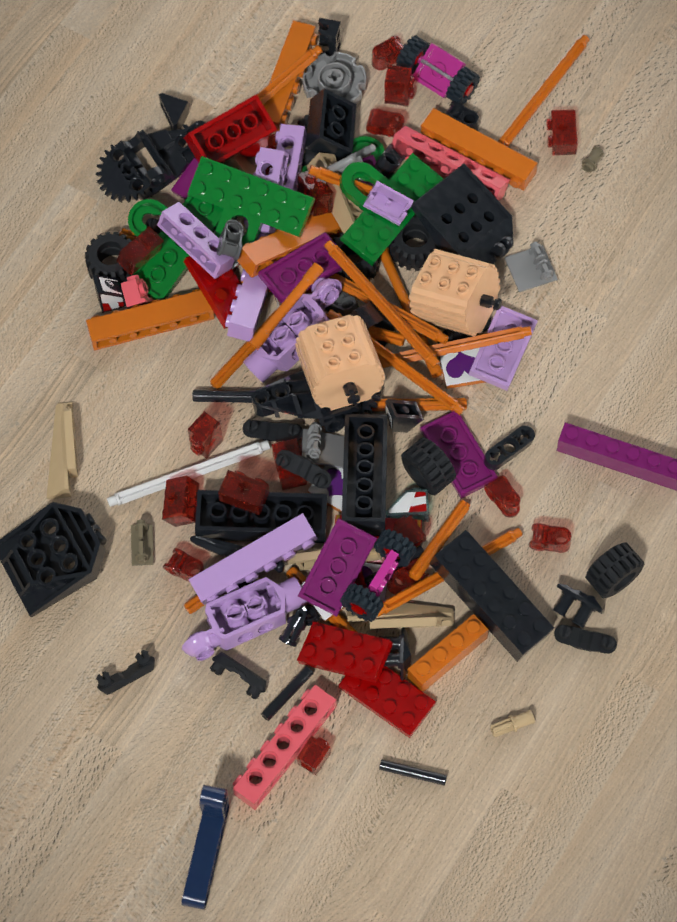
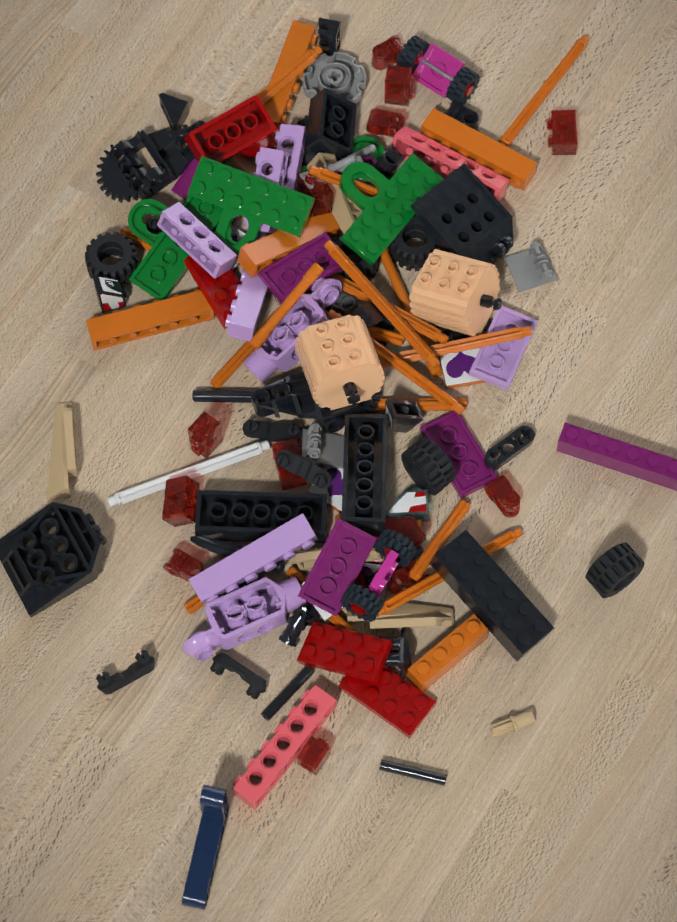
clear red brick [117,226,164,275] -> none
coral brick [121,275,153,307] -> none
dark tan hinge [131,520,154,566] -> none
dark grey piece [216,220,243,261] -> none
clear red brick [218,470,269,515] -> none
lavender hinge [363,181,413,226] -> none
clear red piece [529,523,571,553] -> none
black connector [553,584,604,628] -> none
black piece [554,625,617,654] -> none
dark tan pin [582,147,604,173] -> none

